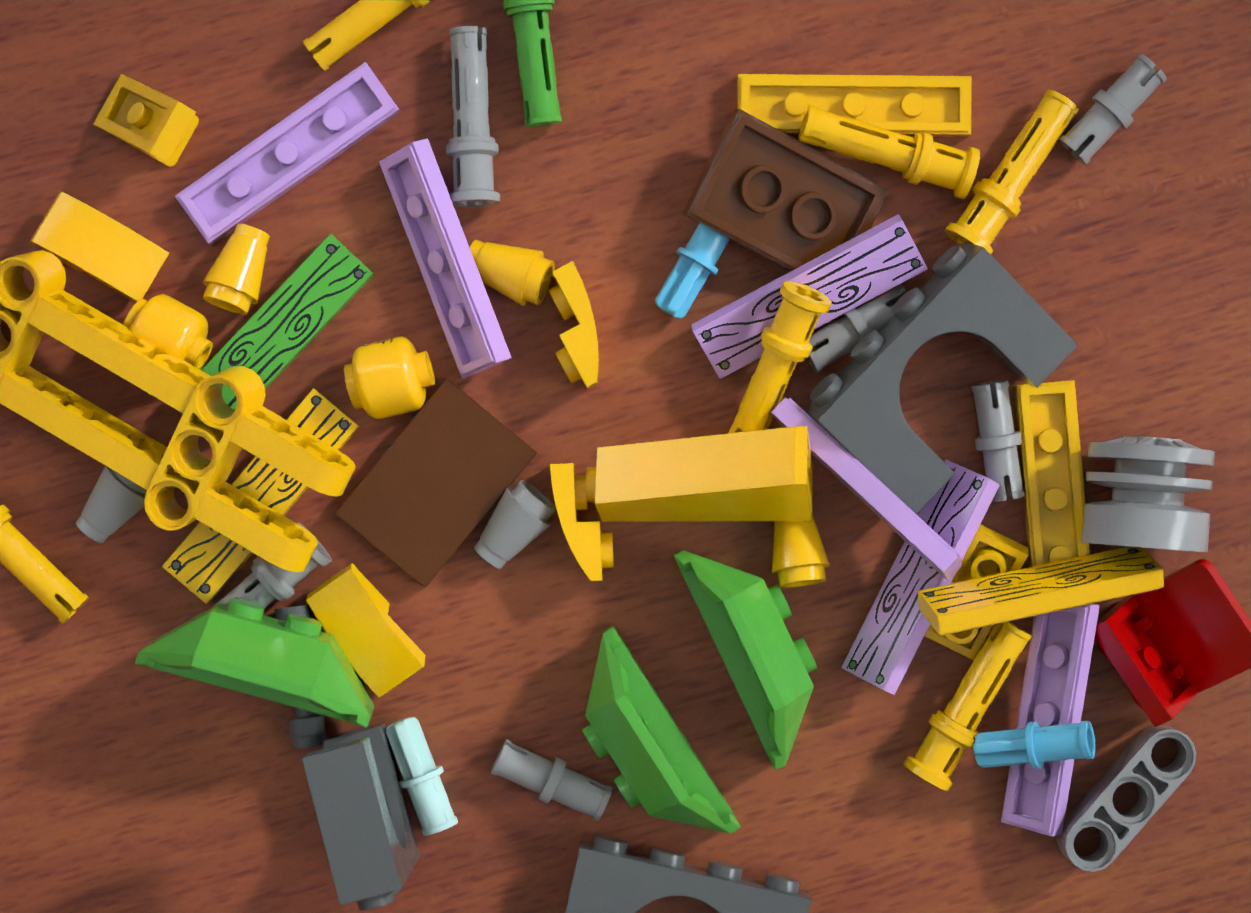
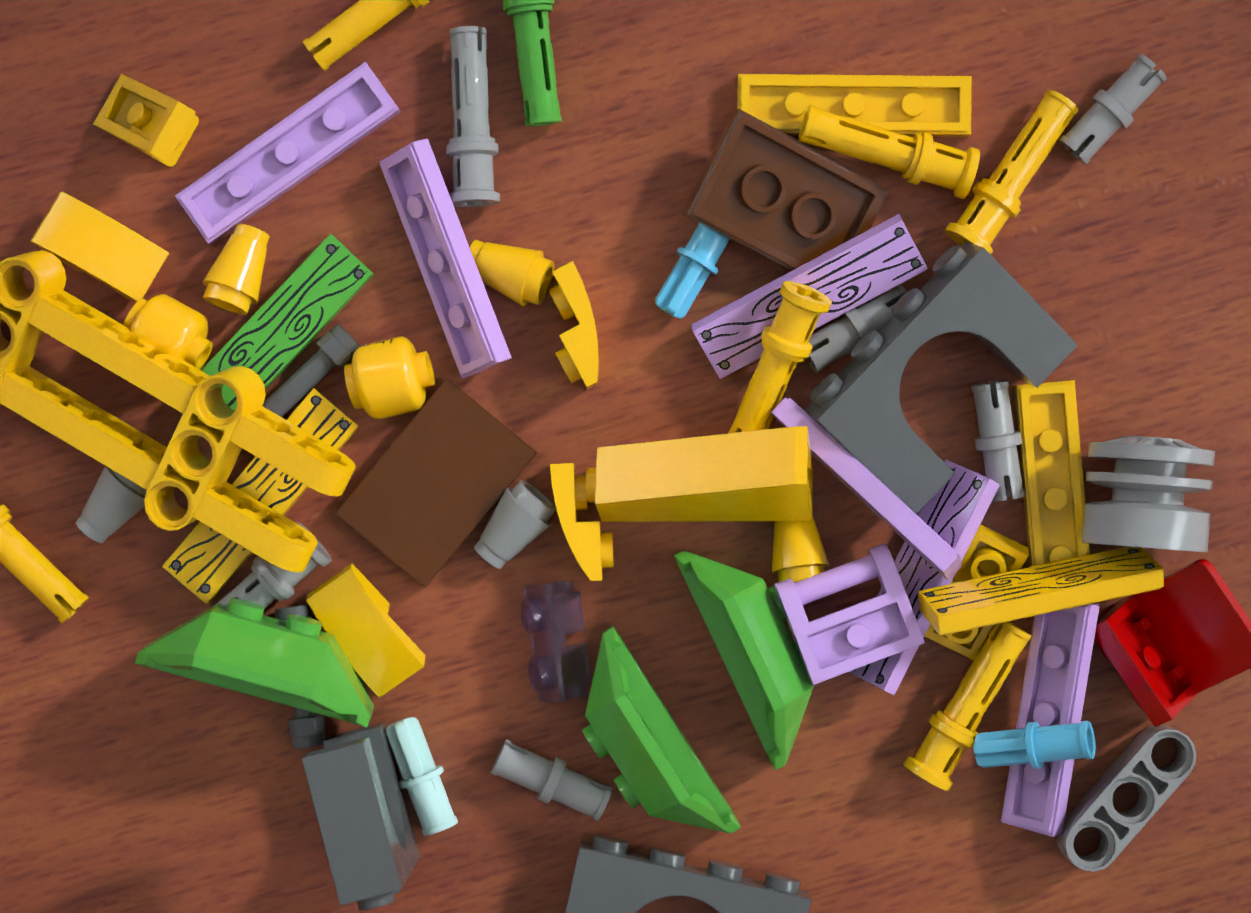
none -> dark grey bar [263,323,360,417]
none -> hinge [521,580,592,702]
none -> lavender plate [774,543,925,685]

